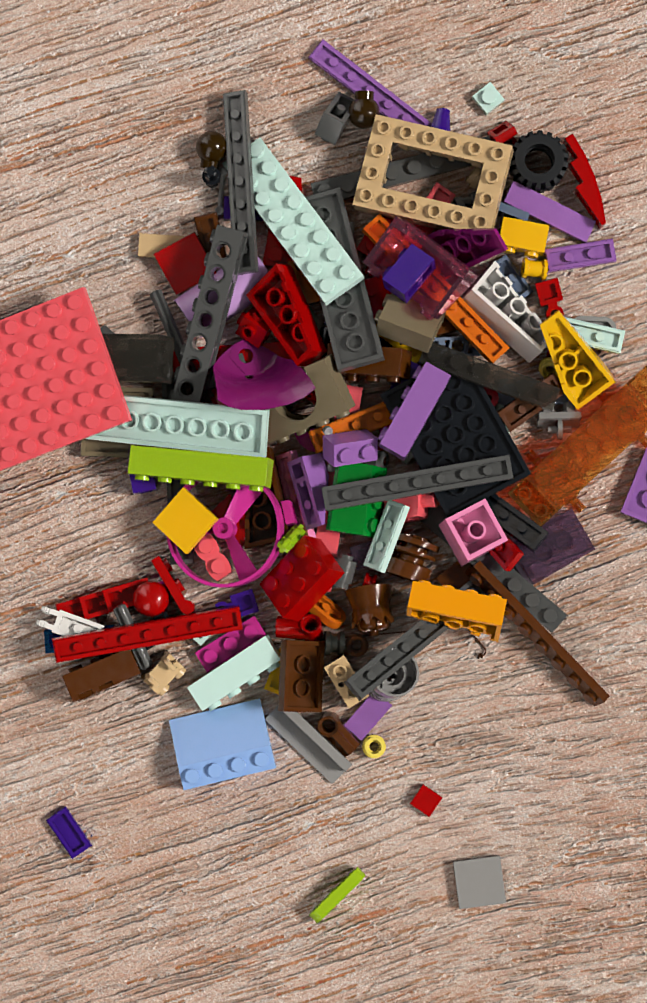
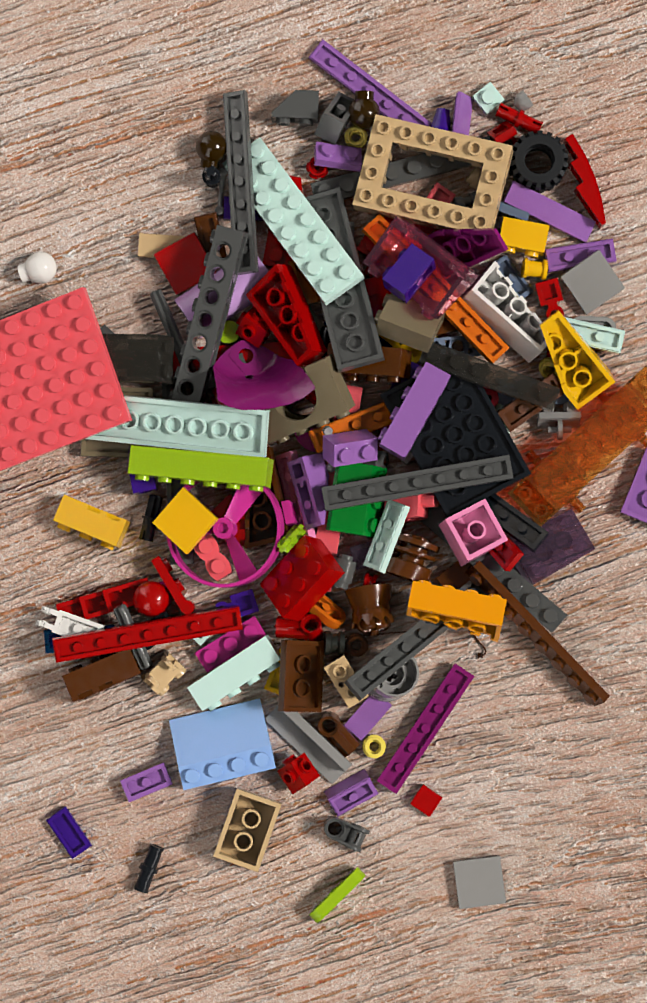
none -> white piece [18,252,57,284]
none -> yellow wedge [53,495,131,550]
none -> medium lavender plate [120,762,173,802]
none -> black pin [134,843,164,893]
none -> black axle [138,494,163,542]
none -> tan brick [213,787,282,872]
none -> lime tile [221,320,240,345]
none -> dark grey slope [271,90,319,127]
none -> red brick [277,752,320,795]
none -> red plate [306,157,328,179]
none -> medium lavender plate [314,142,362,172]
none -> dark grey piece [323,816,370,853]
none -> medium lavender slope [324,769,379,817]
none -> light yellow plate [344,126,367,148]
none -> magenta plate [377,663,475,794]
none -> medium lavender slope [451,91,473,135]
none -> red pin [495,102,543,133]
none -> light grey hinge [514,90,534,111]
none -> light grey tile [560,250,625,315]

